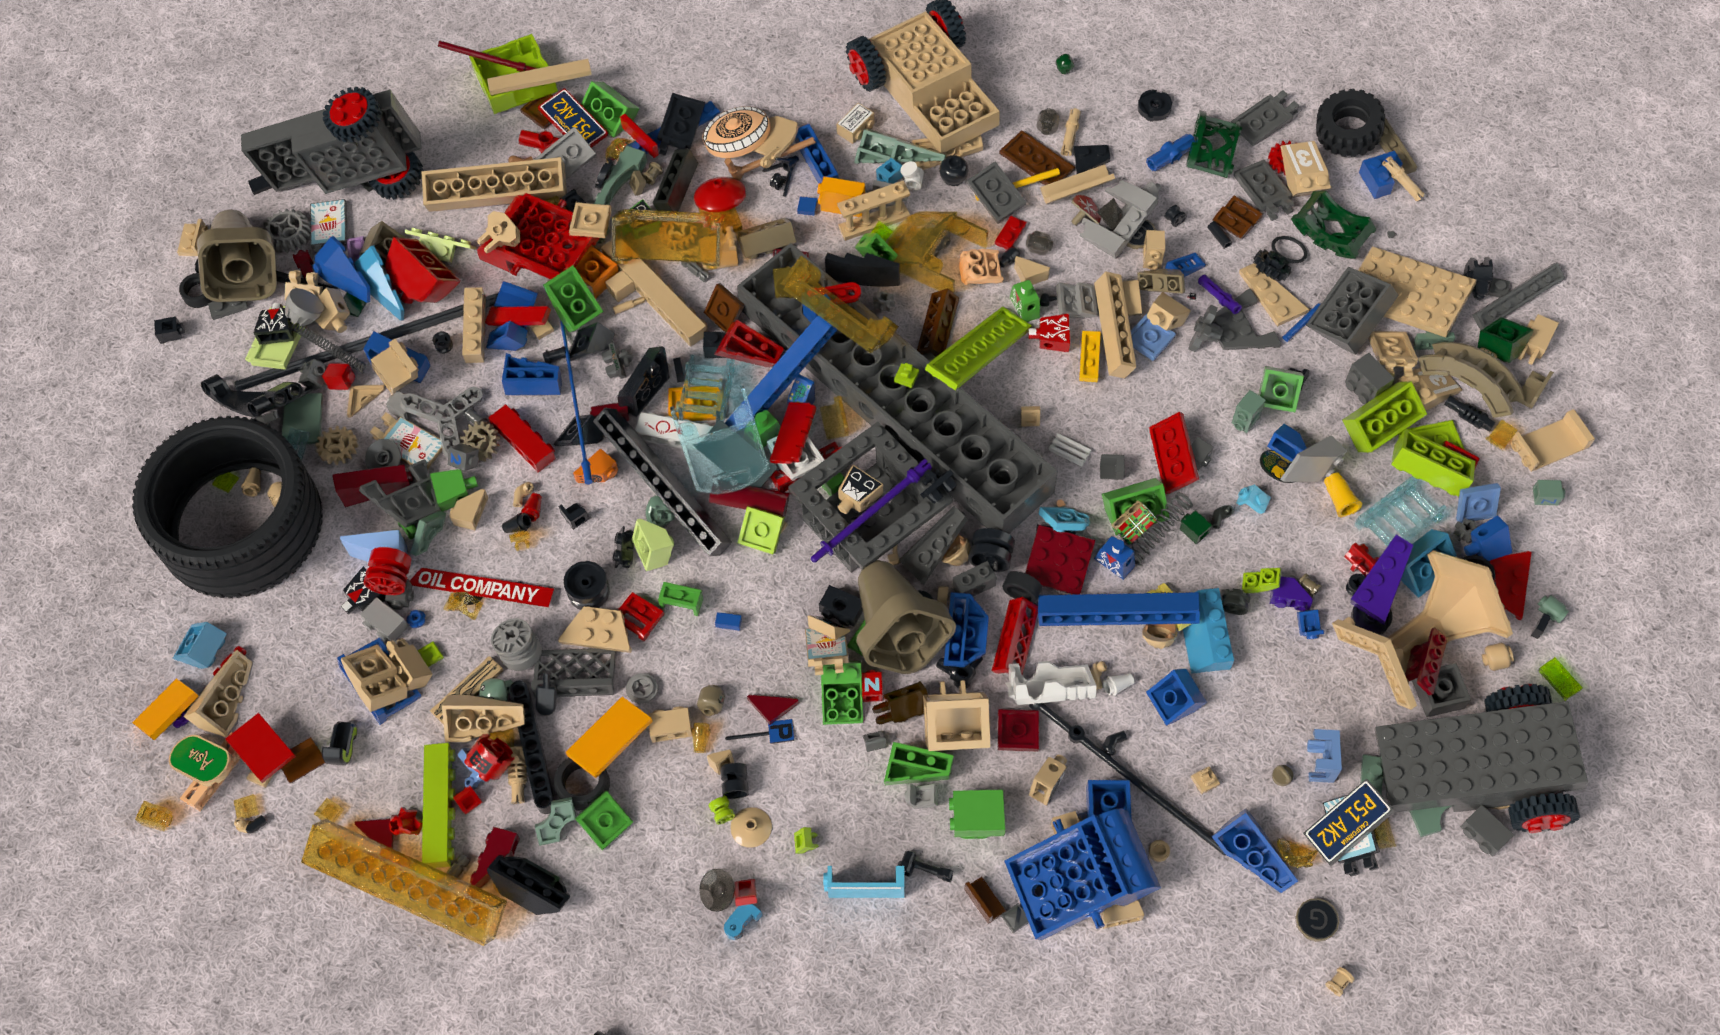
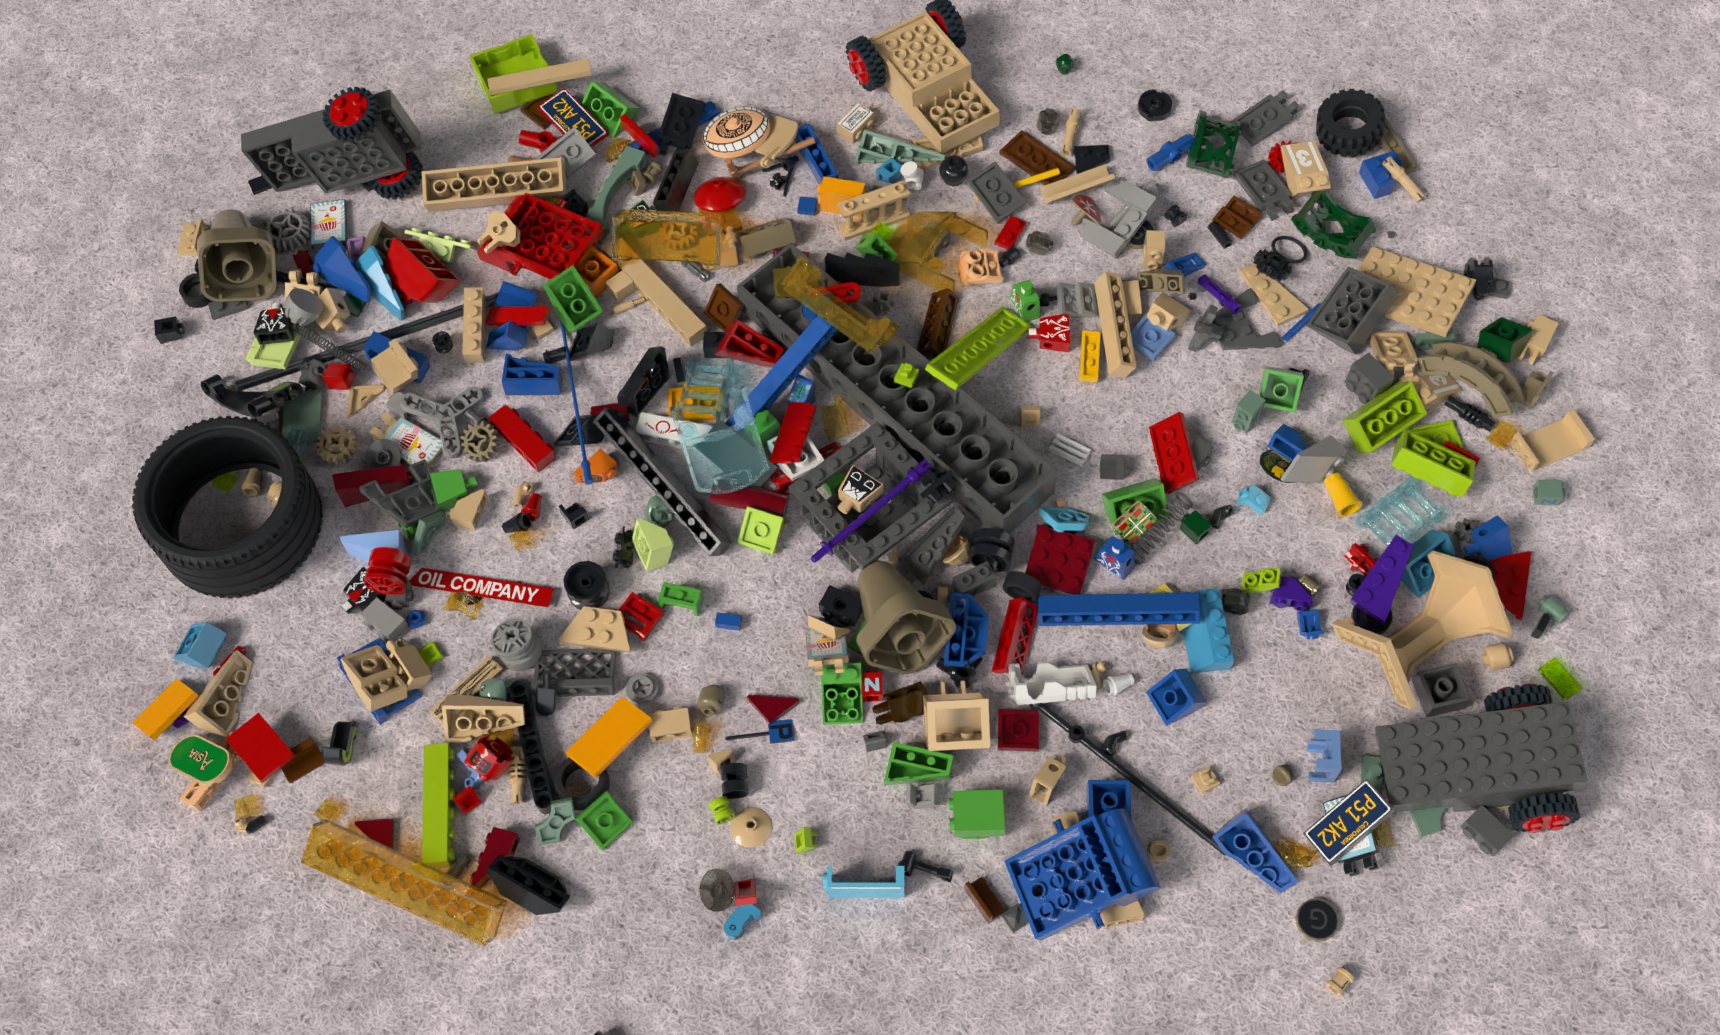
clear yellow brick [135,801,173,832] -> none
red piece [389,807,423,835] -> none
dark red bar [438,40,538,72] -> none
dark grey brick [447,443,479,471] -> none
tan tile [569,203,612,238] -> none
black tile [595,156,616,190] -> none
dark grey hips [601,343,633,379] -> none
tan slope [1014,256,1050,285] -> none
clear smoke brick [1097,198,1123,231] -> none
dark red bracket [1405,627,1447,696] -> none
medium blue plate [1456,483,1501,523] -> none
dark grey tile [1472,262,1565,330] -> none

